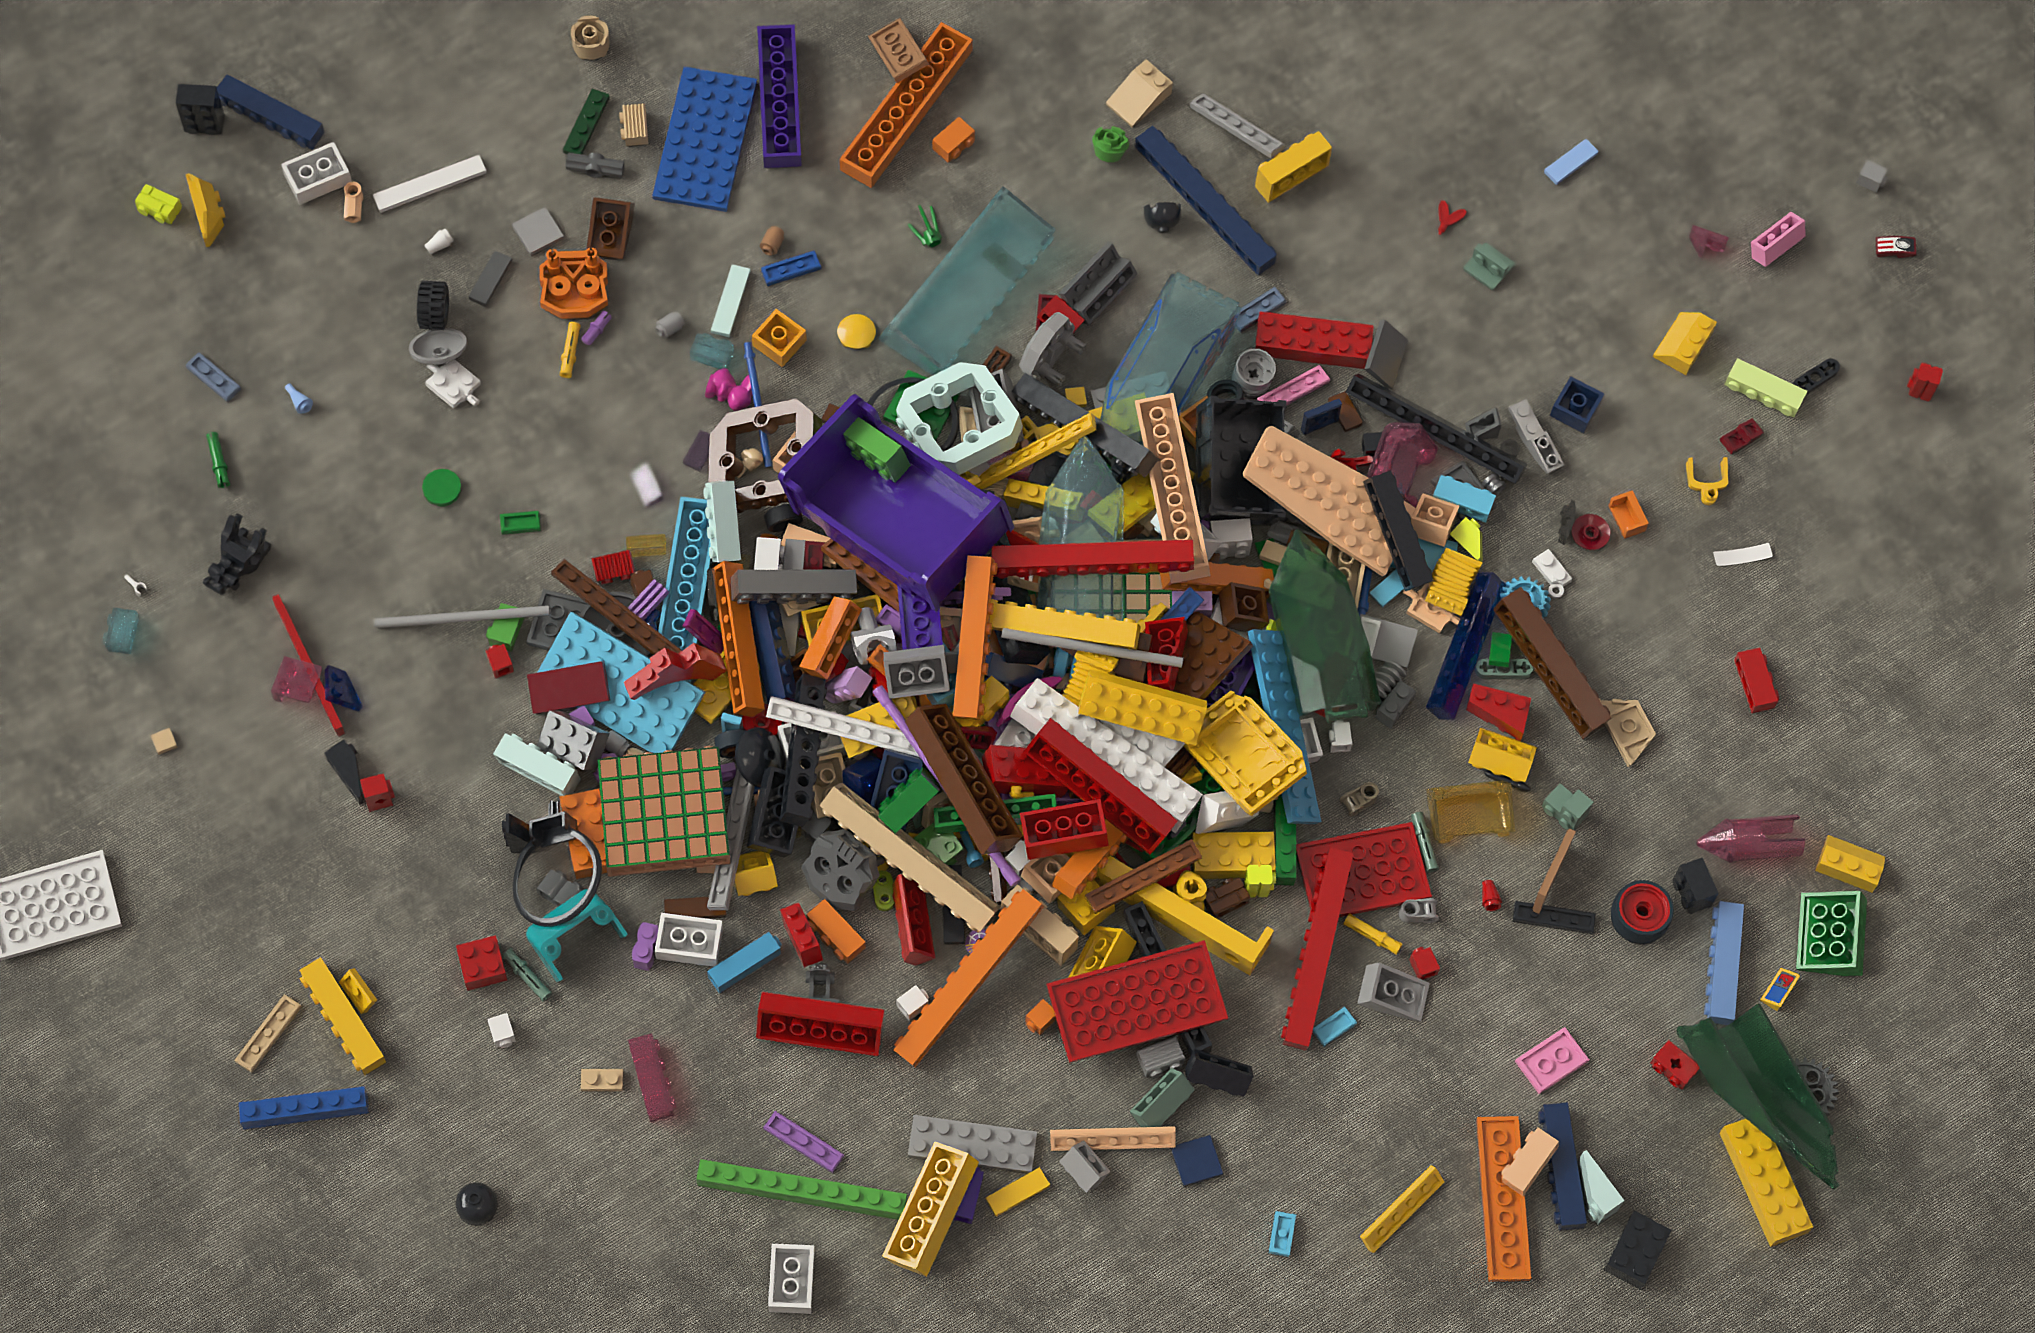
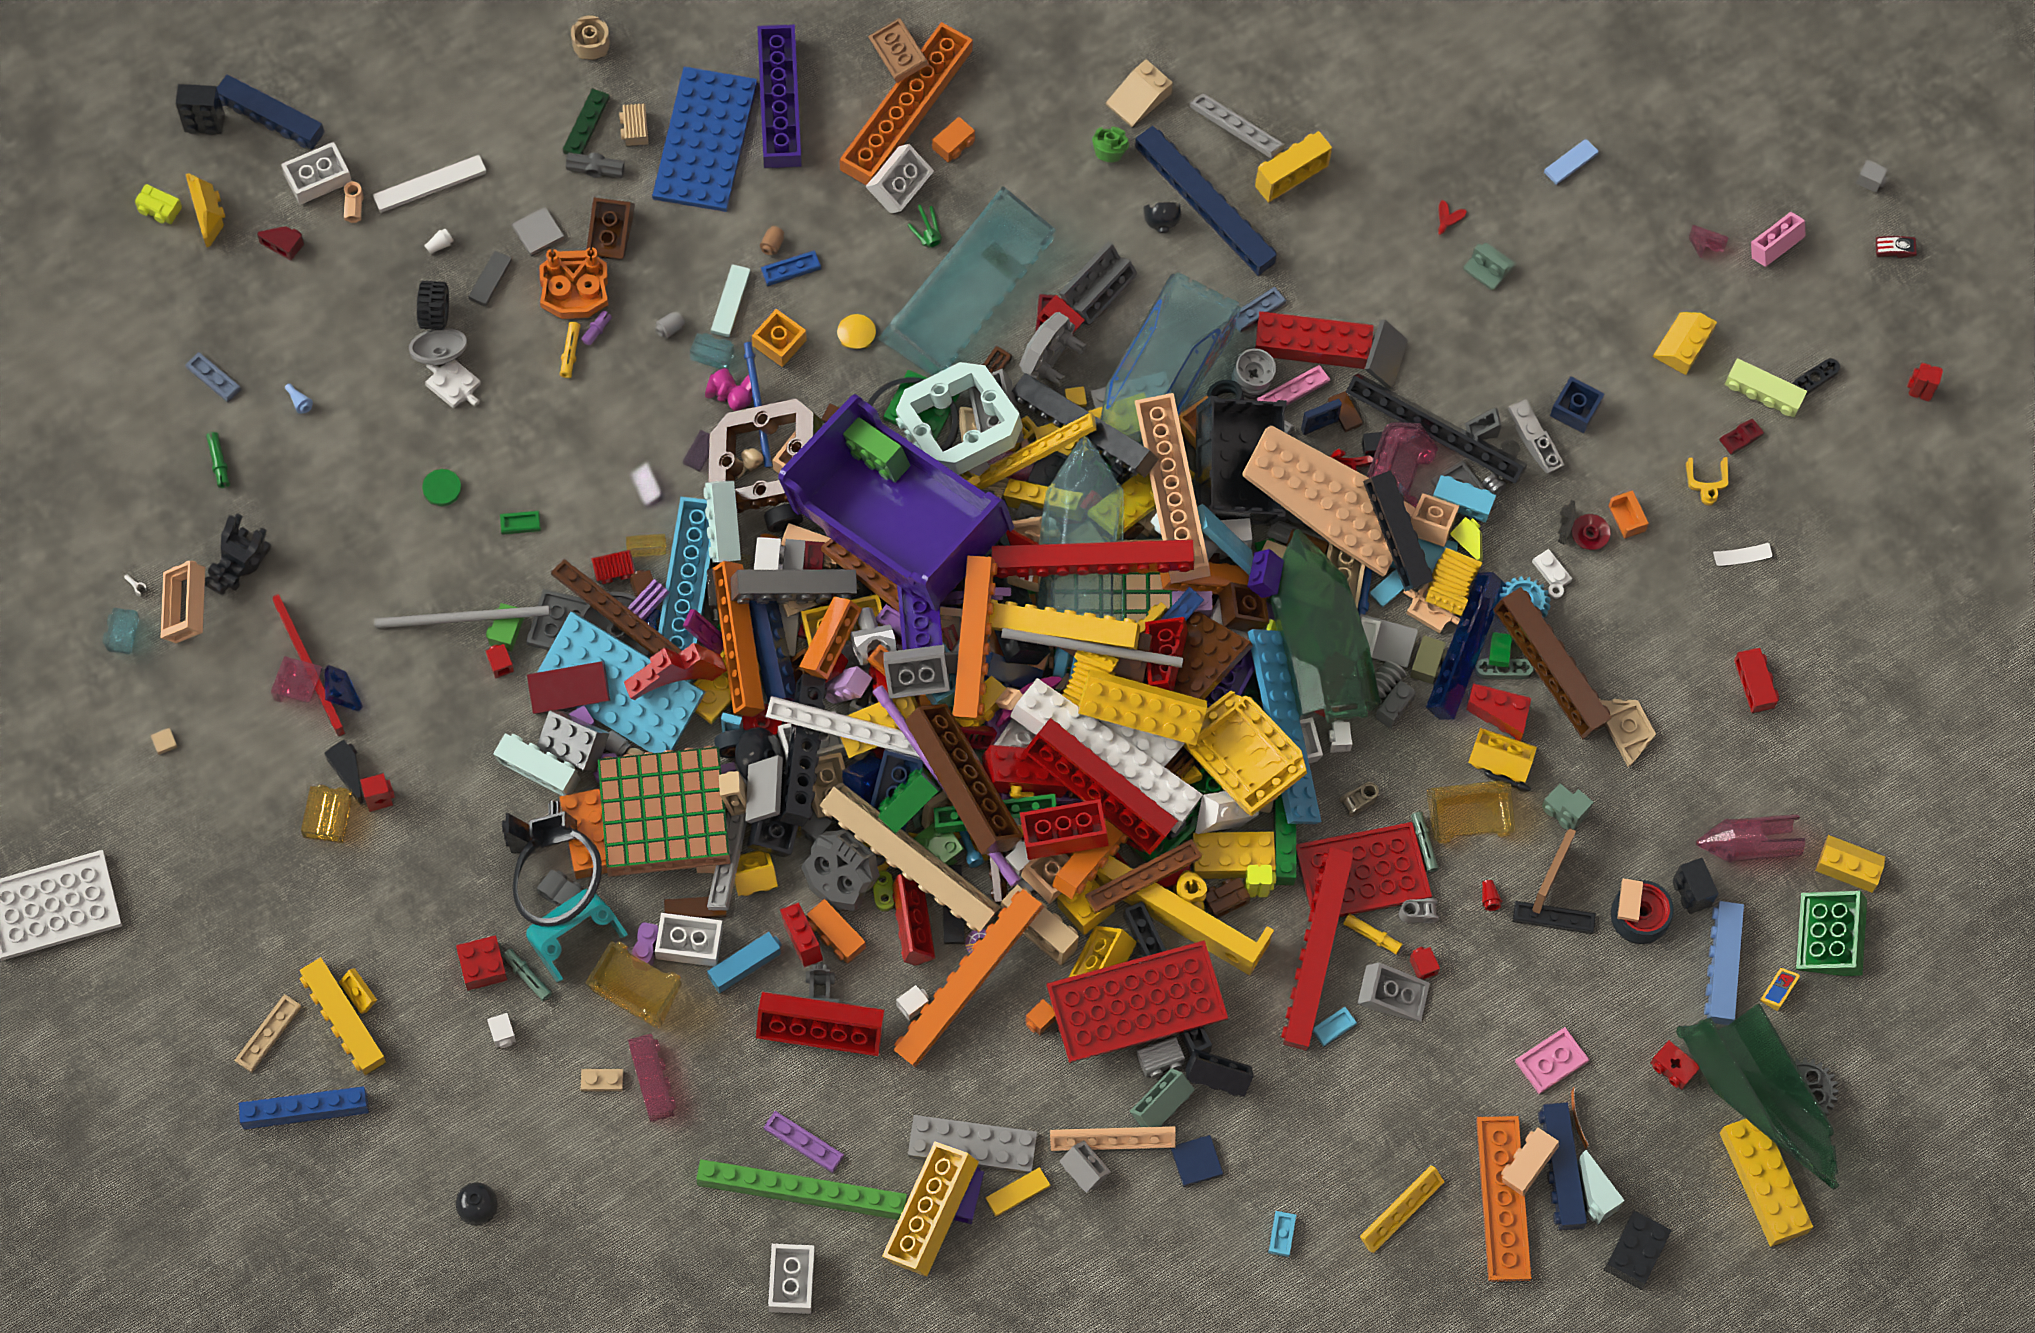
none -> light nougat window [161,561,205,643]
none -> dark red slope [257,226,304,261]
none -> clear yellow brick [301,785,353,843]
none -> clear yellow windscreen [585,941,682,1029]
none -> tan brick [719,771,747,816]
none -> light grey tile [745,755,783,823]
none -> white brick [865,144,934,213]
none -> light nougat plate [995,687,1023,710]
none -> medium azure tile [1197,504,1253,576]
none -> dark purple brick [1247,549,1284,598]
none -> olive brick [1410,635,1448,684]
none -> orange sticker [1571,1087,1589,1149]
none -> light nougat tile [1617,878,1643,922]

